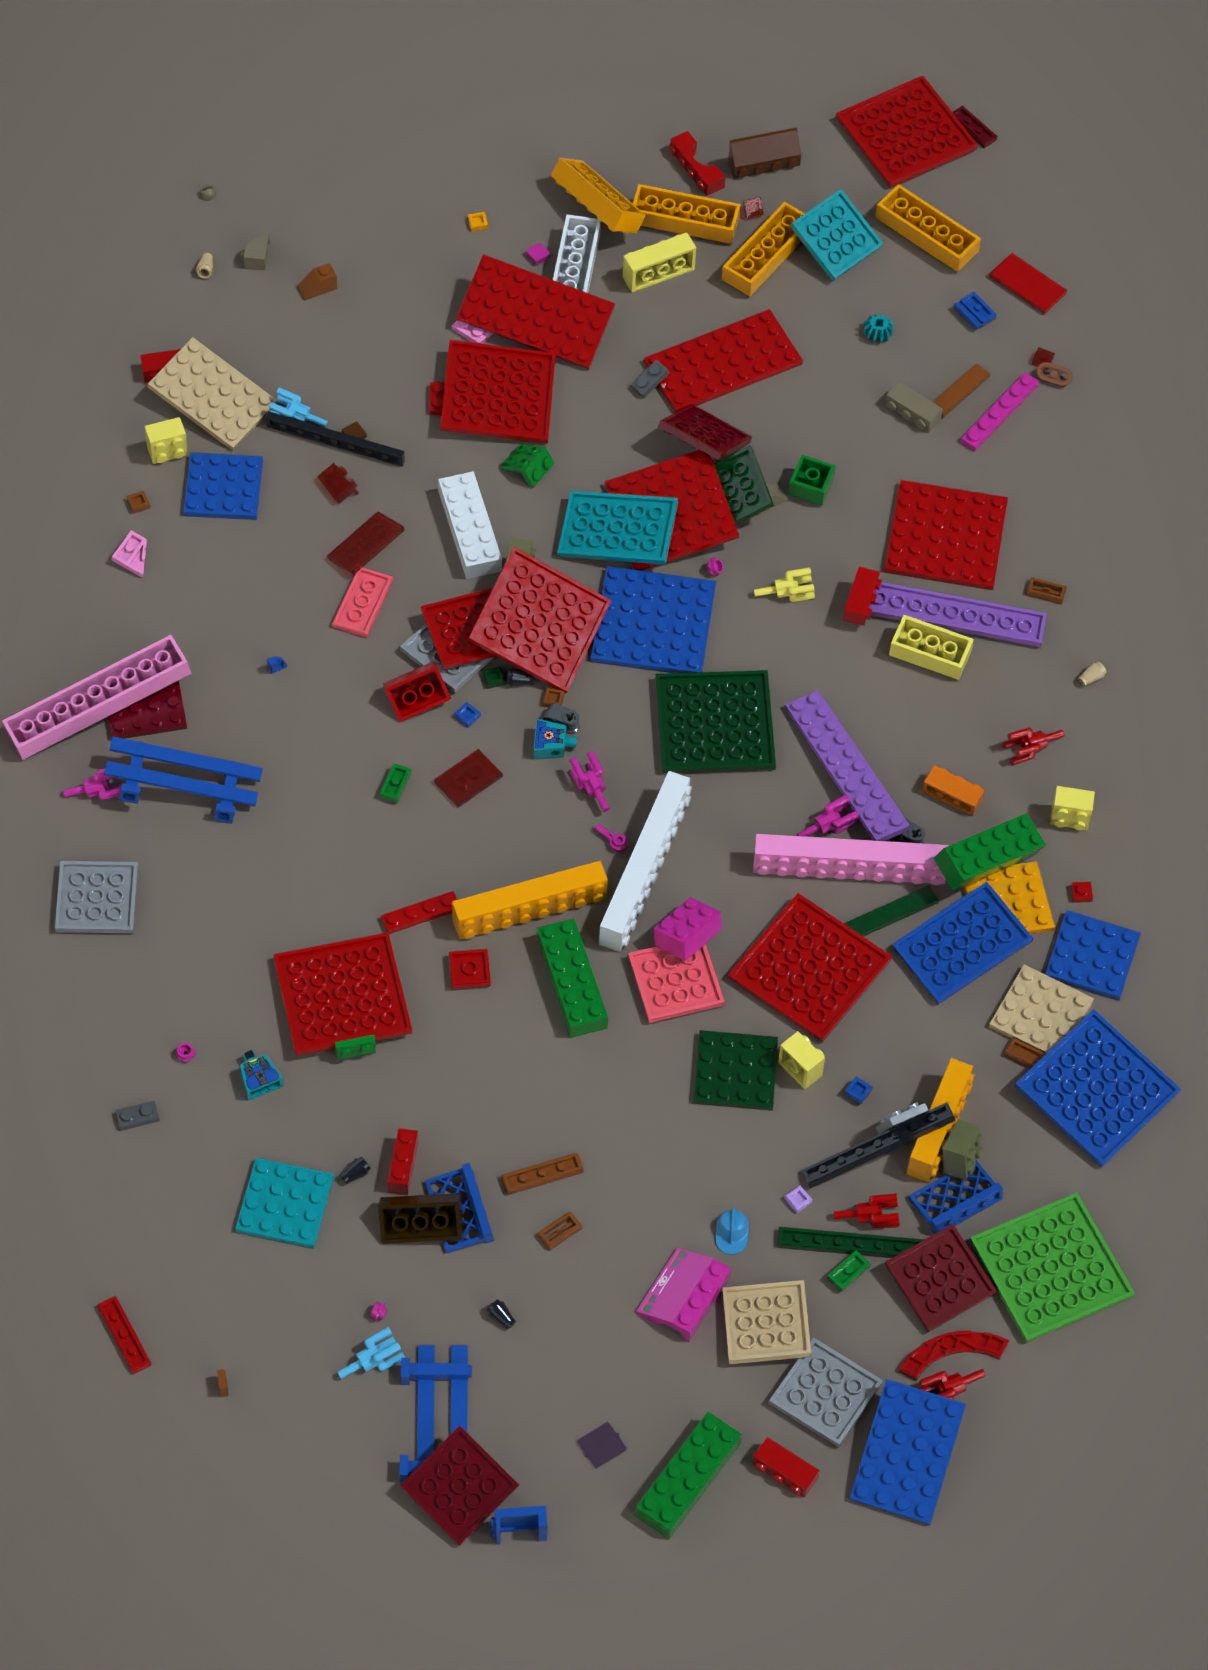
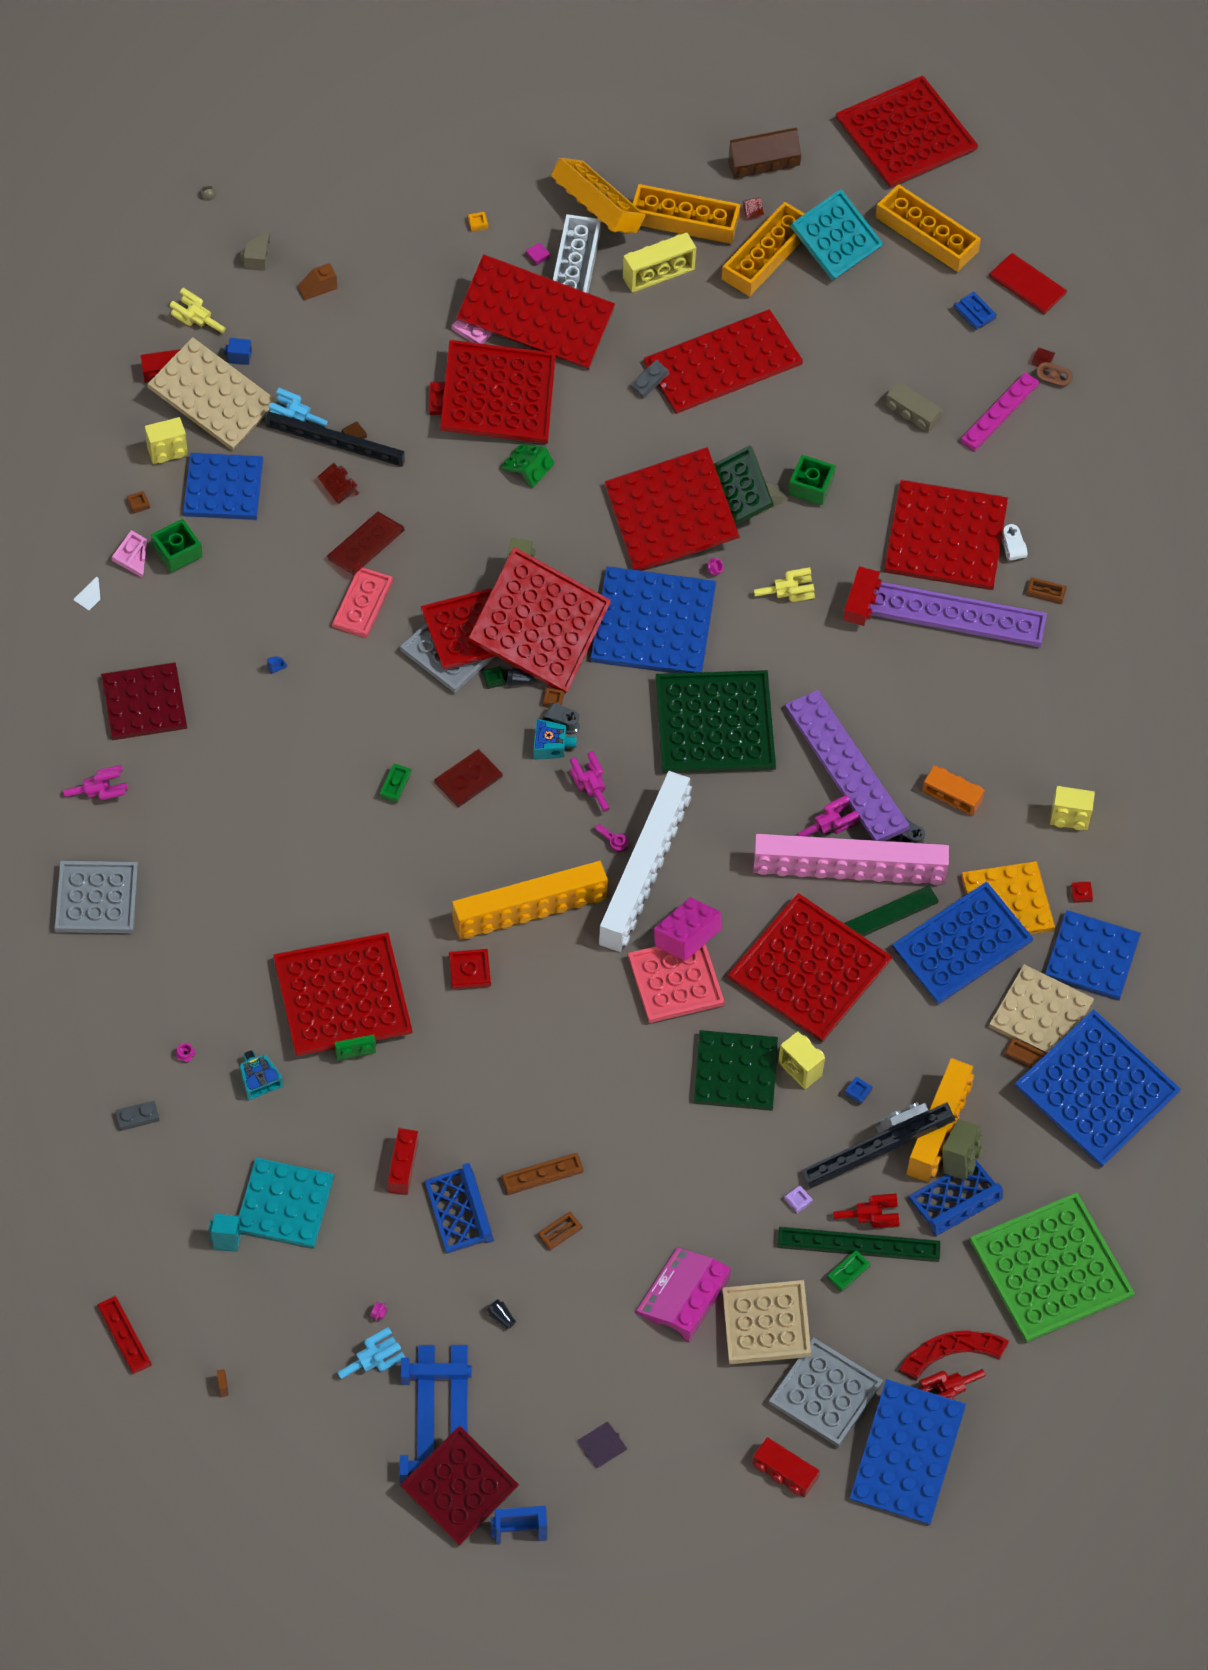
bright pink brick [2,635,192,760] -> none
blue fence [104,736,263,824] -> none
tan cone [196,253,213,279] -> none
black cone [340,1156,371,1184] -> none
dark brown slope [378,1193,463,1244] -> none
red plate [381,891,457,934] -> none
red slope [383,661,451,722] -> none
white brick [438,471,502,579] -> none
blue tile [454,702,481,728] -> none
green brick [537,918,608,1038] -> none
teal plate [557,491,678,564] -> none
green brick [635,1411,742,1539] -> none
dark red plate [658,404,752,460] -> none
red arch [669,131,725,196] -> none
dark azure piece [716,1208,749,1255] -> none
teal gear [864,313,894,343] -> none
dark red plate [885,1224,997,1333] -> none
light yellow brick [889,615,974,680] -> none
dark orange tile [933,363,990,418] -> none
green brick [933,813,1046,891] -> none
dark red tile [953,105,998,148] -> none
red plant [1002,727,1065,765] -> none
tan cone [1078,661,1107,687] -> none
none -> white sticker [73,577,100,610]
none -> green brick [151,518,203,573]
none -> light yellow plant [169,288,226,334]
none -> teal brick [208,1213,241,1252]
none -> blue brick [225,338,252,365]
none -> white piece [1001,524,1027,561]

